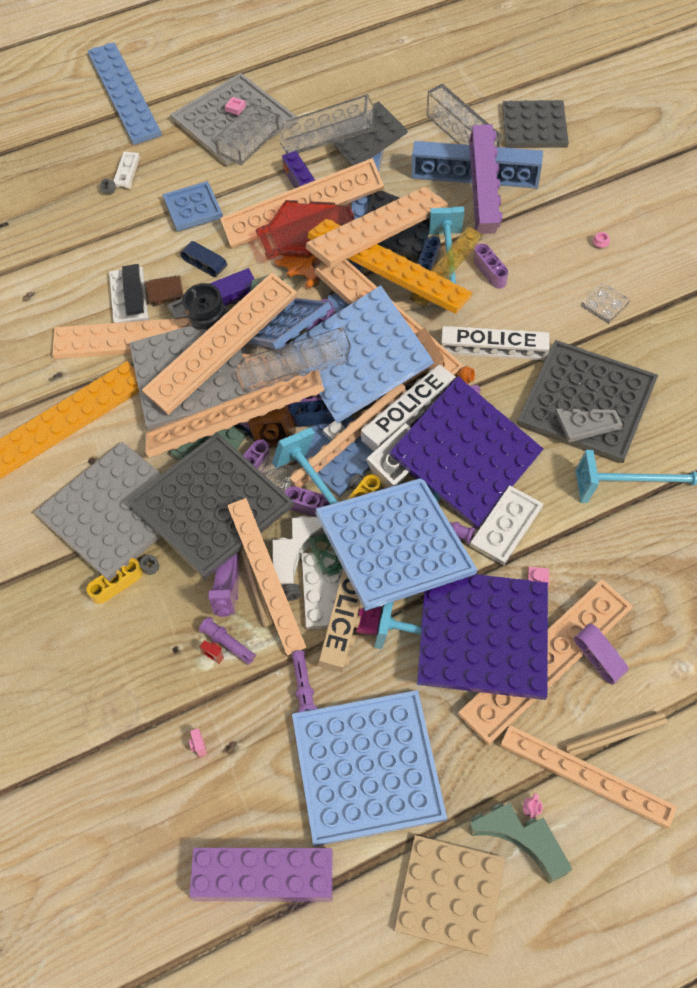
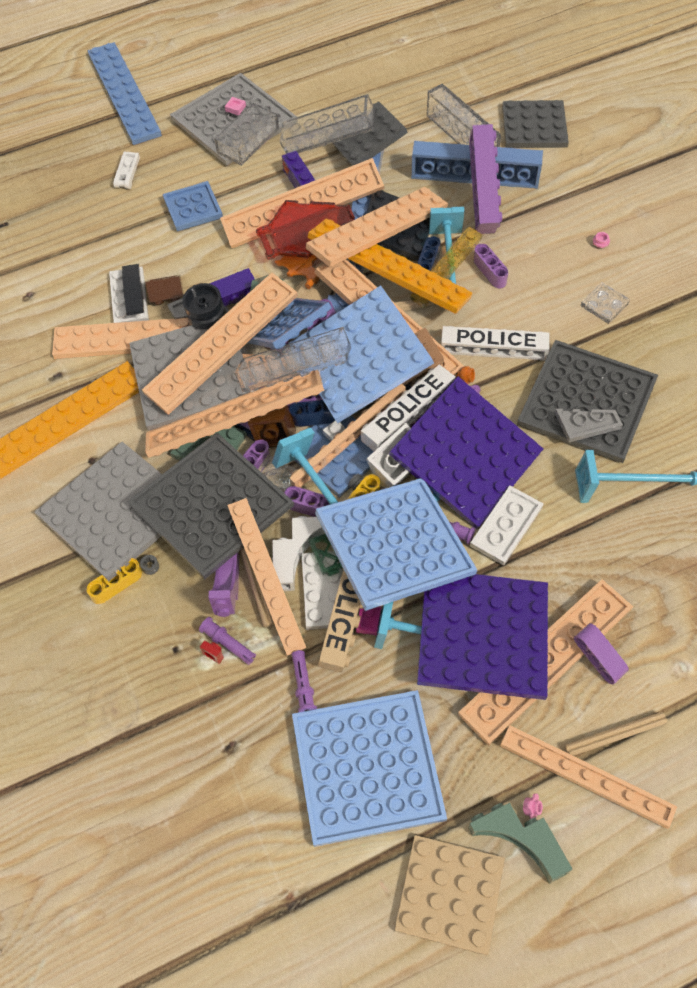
dark grey bush [100,178,116,195] -> none
dark blue beam [180,241,227,277] -> none
bright pink plate [189,728,207,757] -> none
medium lavender brick [190,848,333,902] -> none
dark grey bush [283,584,302,601] -> none
bright pink plate [528,567,549,587] -> none

